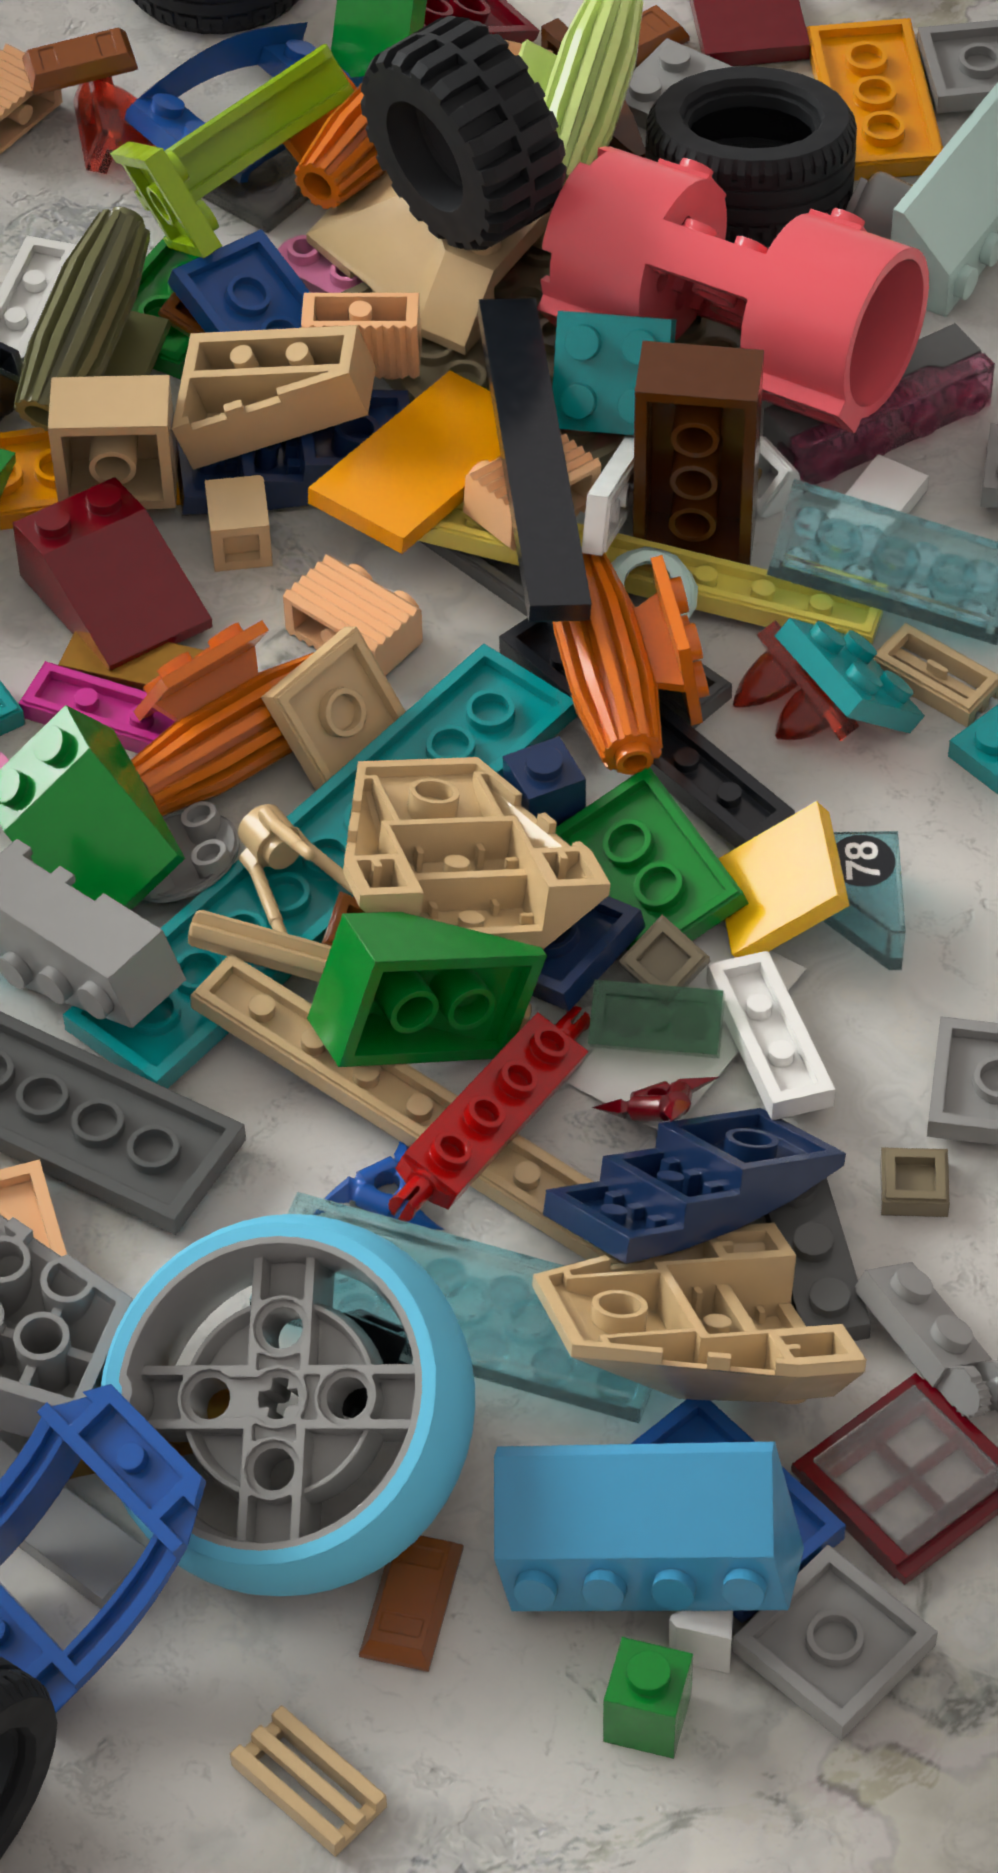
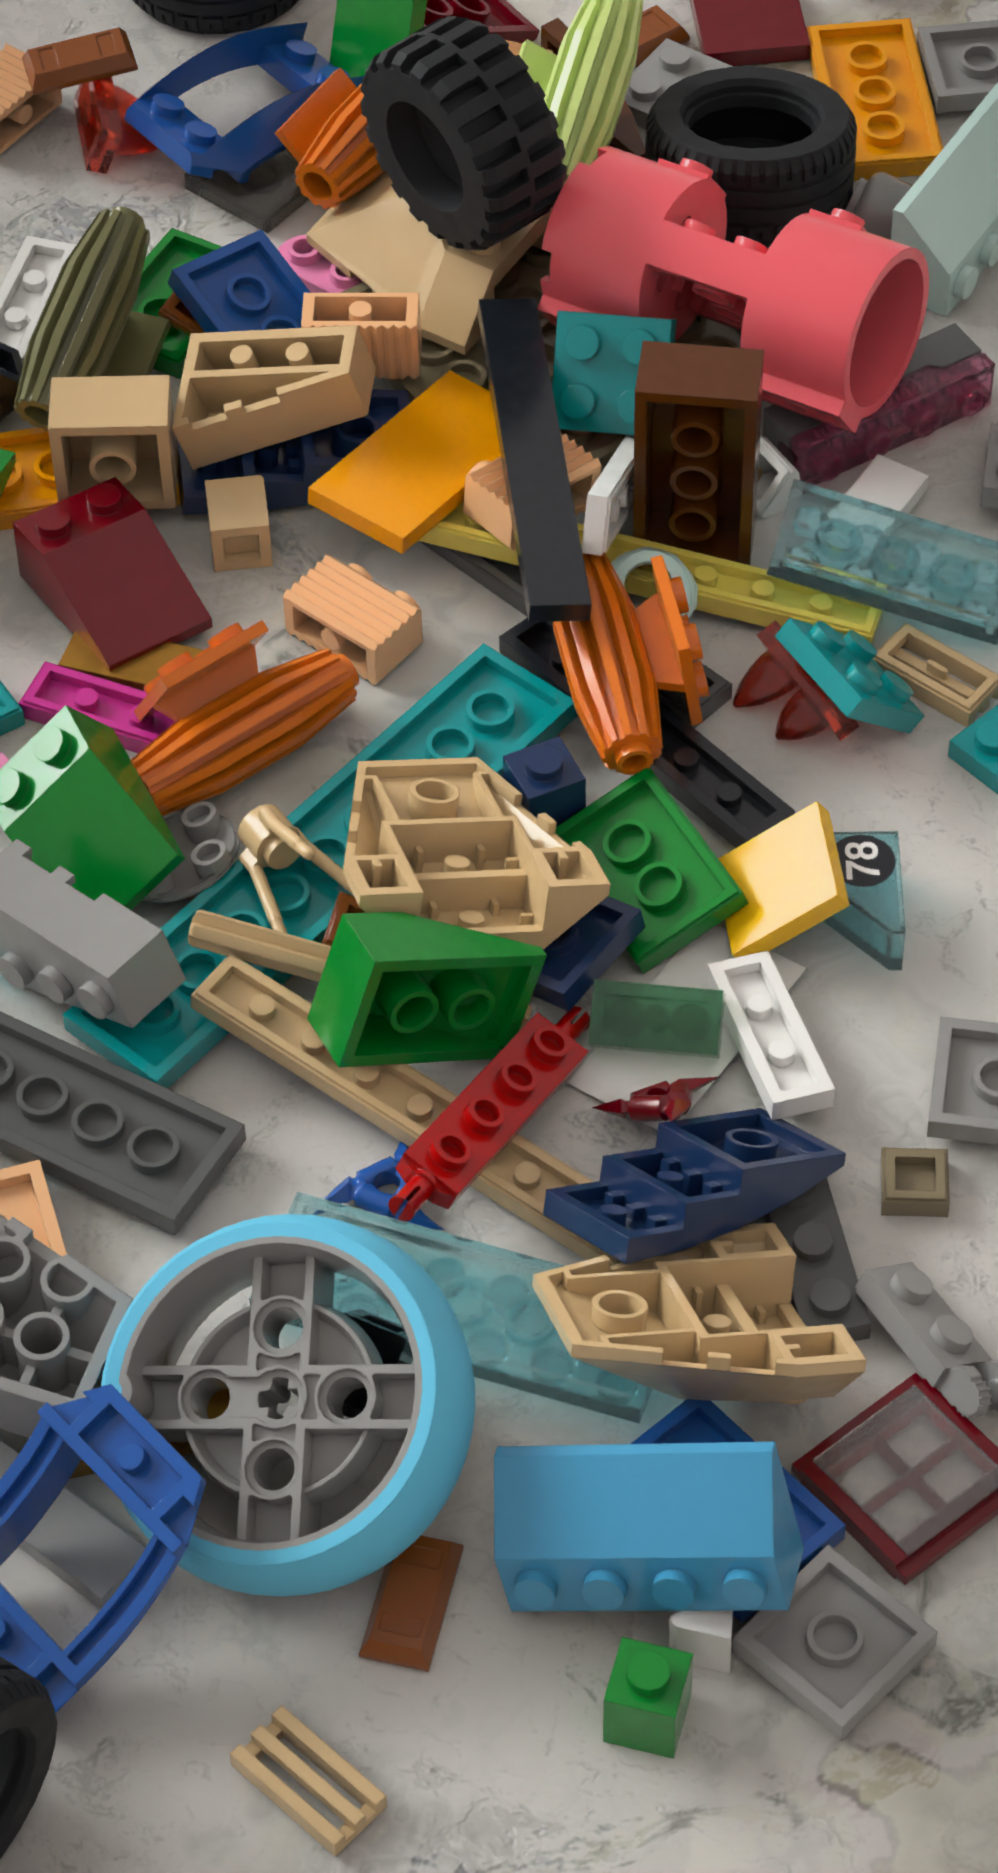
lime bracket [110,44,354,258] -> none
tan tile [261,626,406,790] -> none
dark tan tile [618,915,711,1008] -> none

